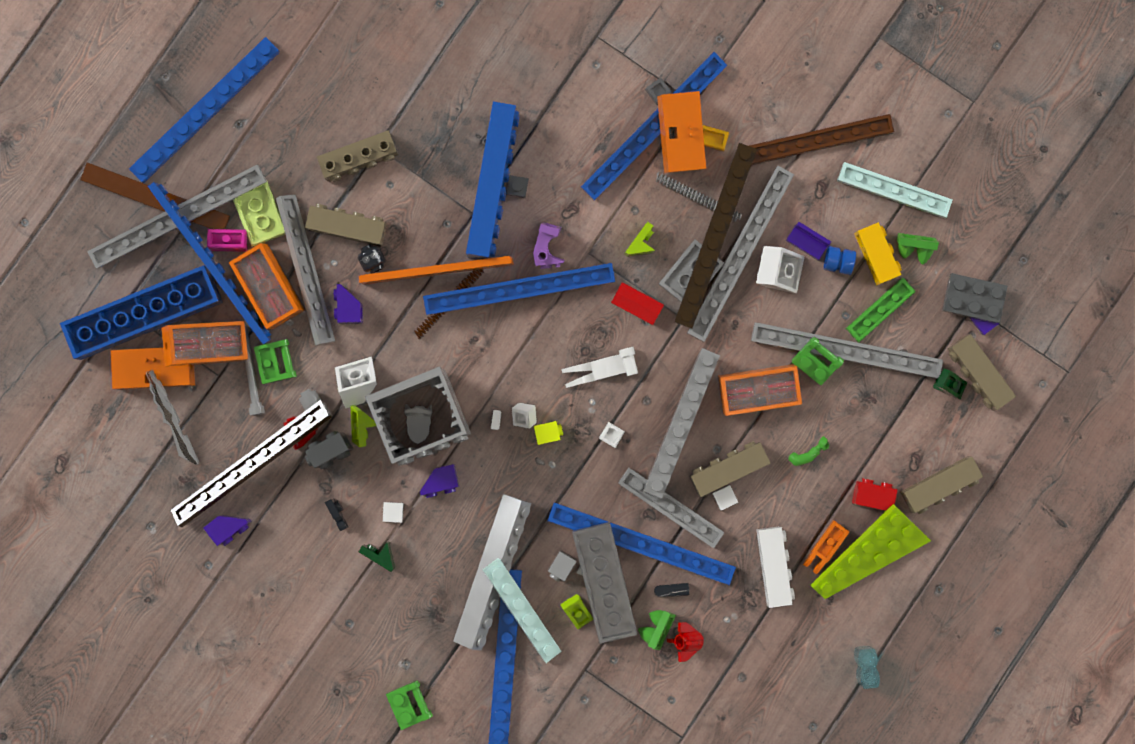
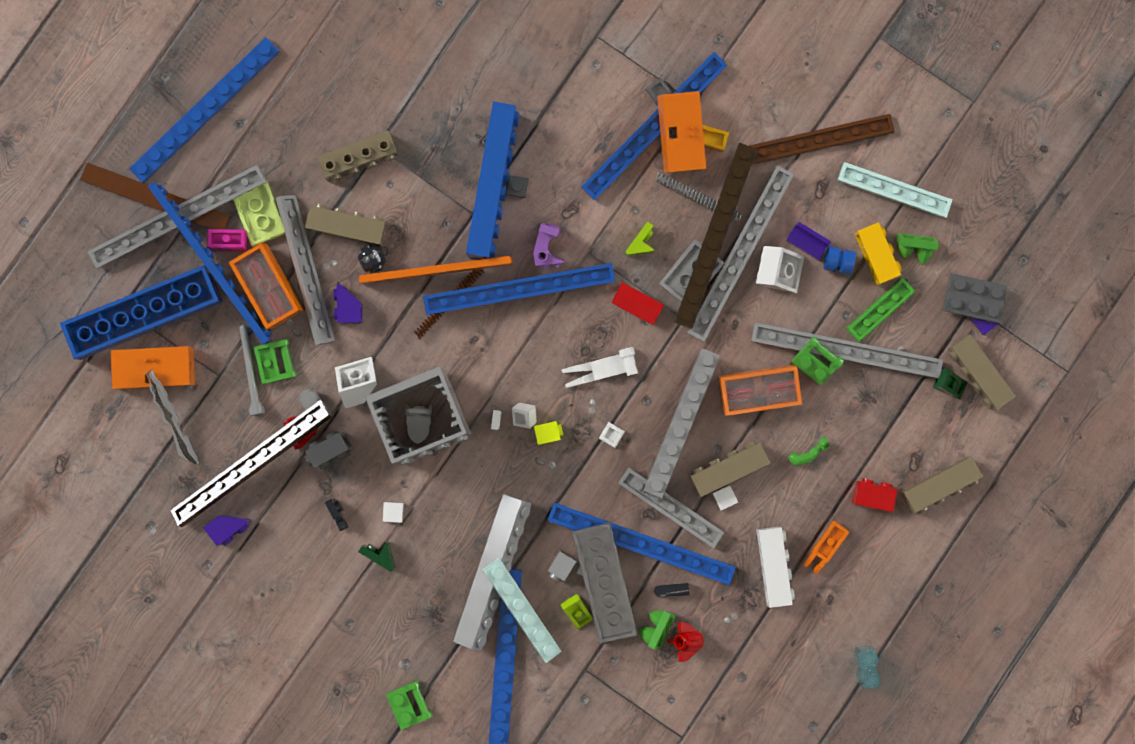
clear brick [162,321,248,367] -> none
lime slope [350,405,376,447] -> none
dark purple slope [420,464,460,498] -> none
lime wing [811,504,931,599] -> none

